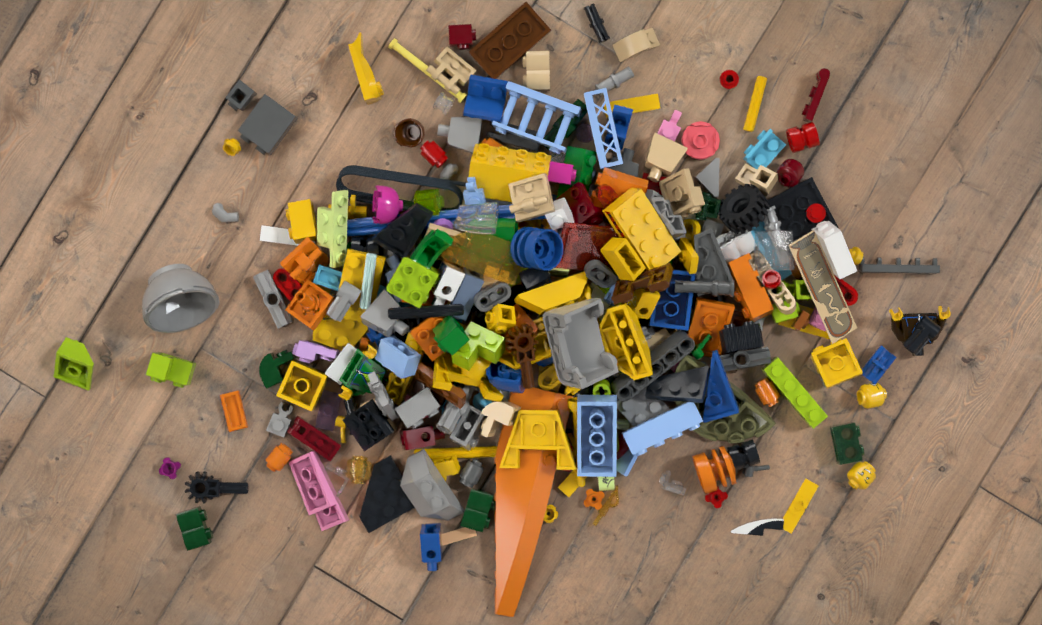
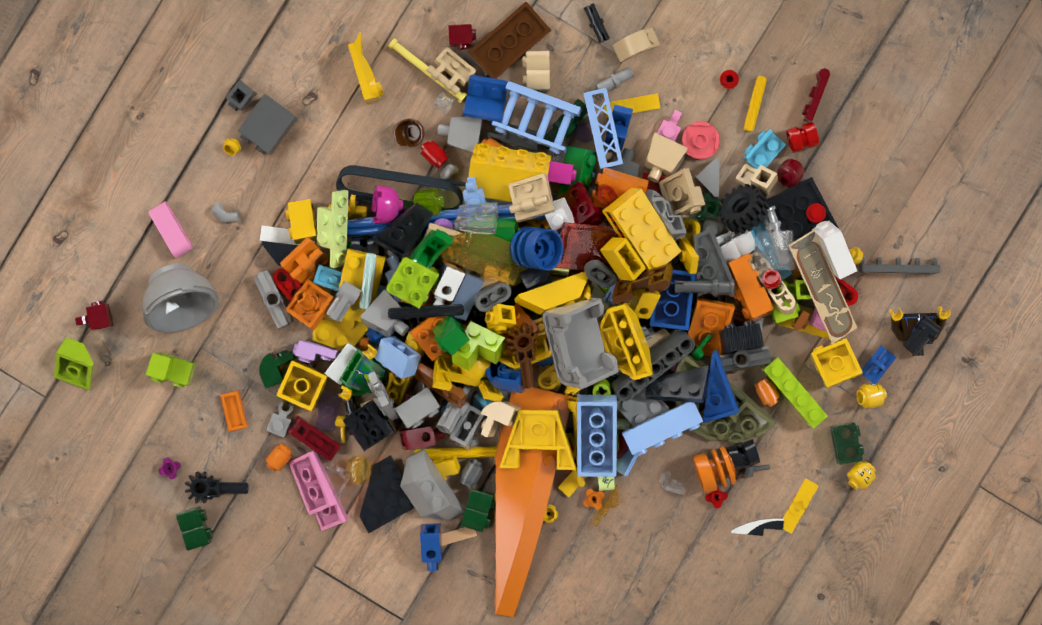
none -> dark red brick [75,301,114,330]
none -> bright pink beam [148,201,193,259]
none -> black slope [262,241,298,266]

